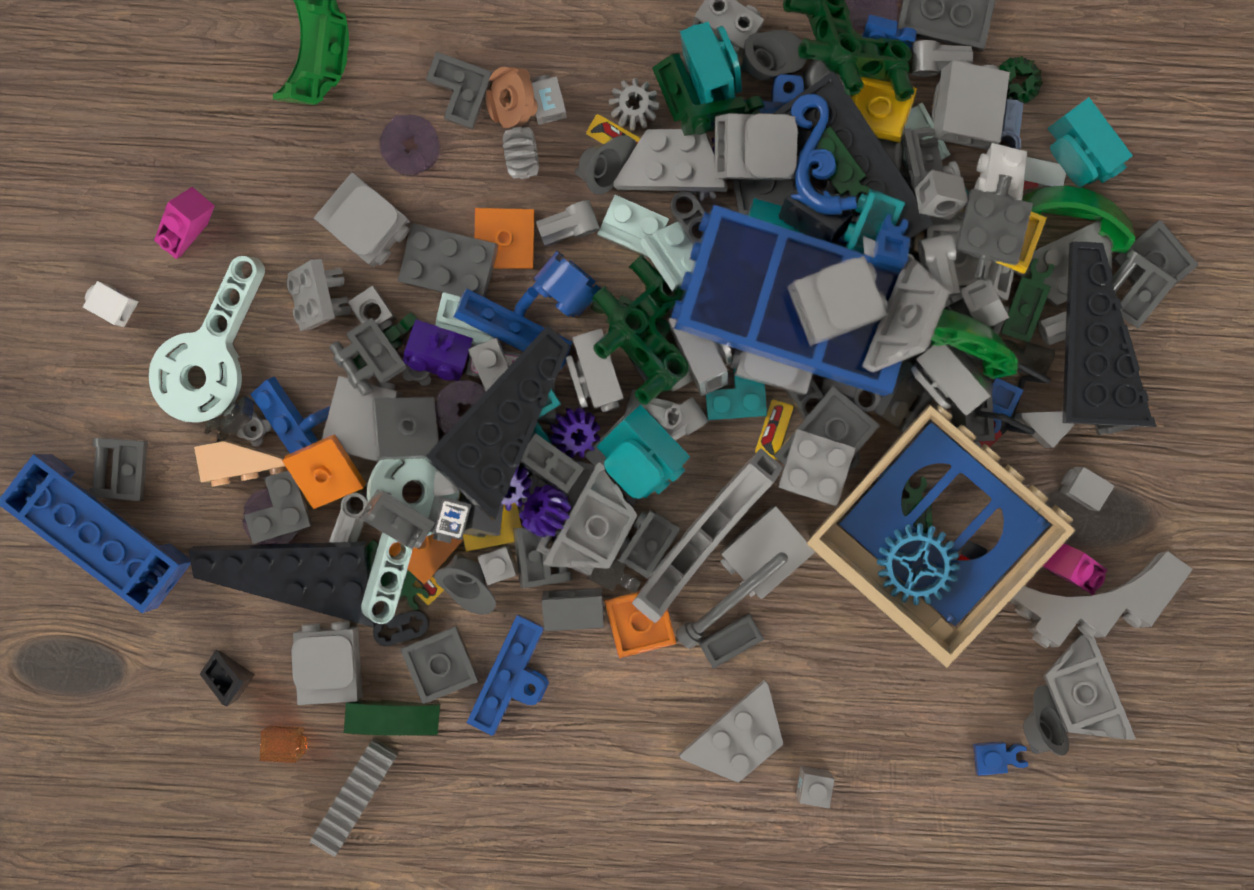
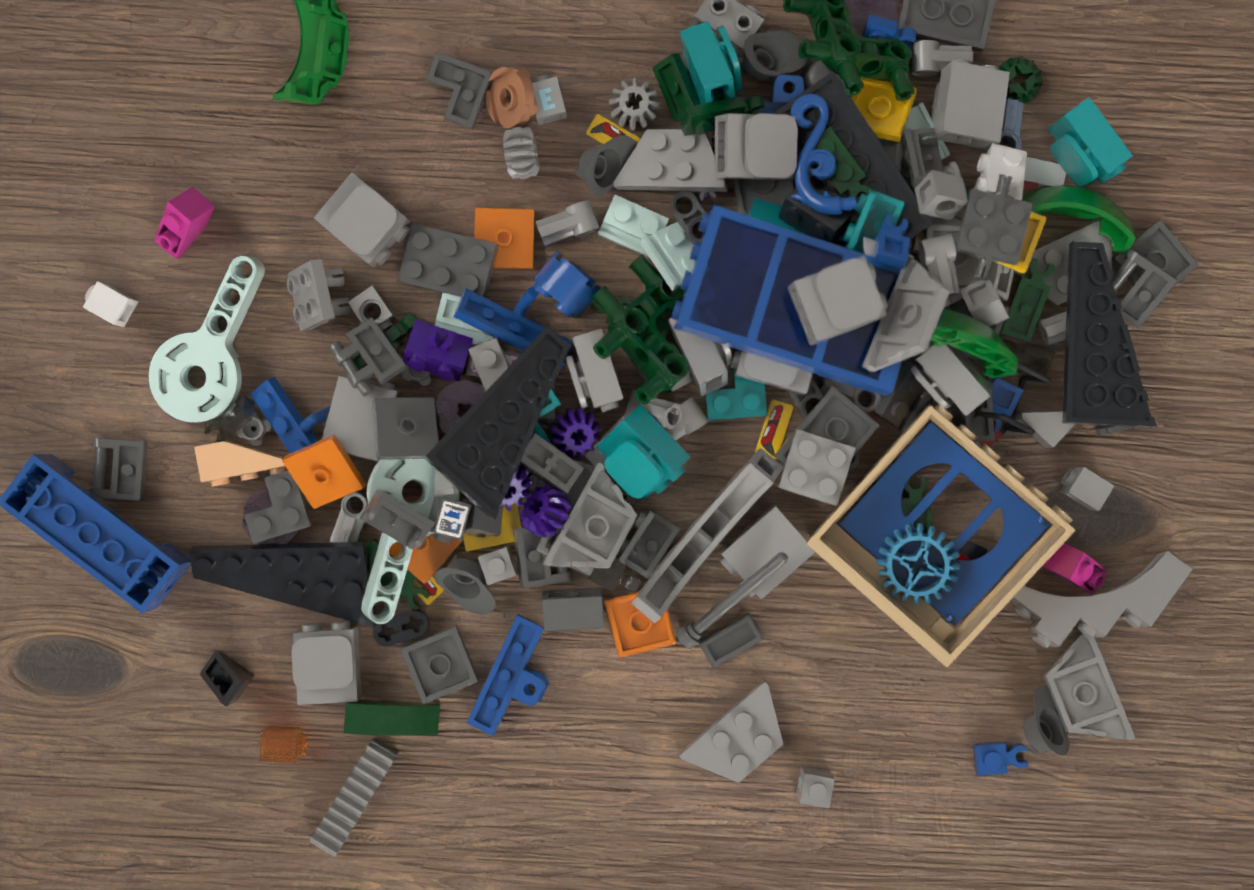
clear purple plate [380,114,441,176] -> none

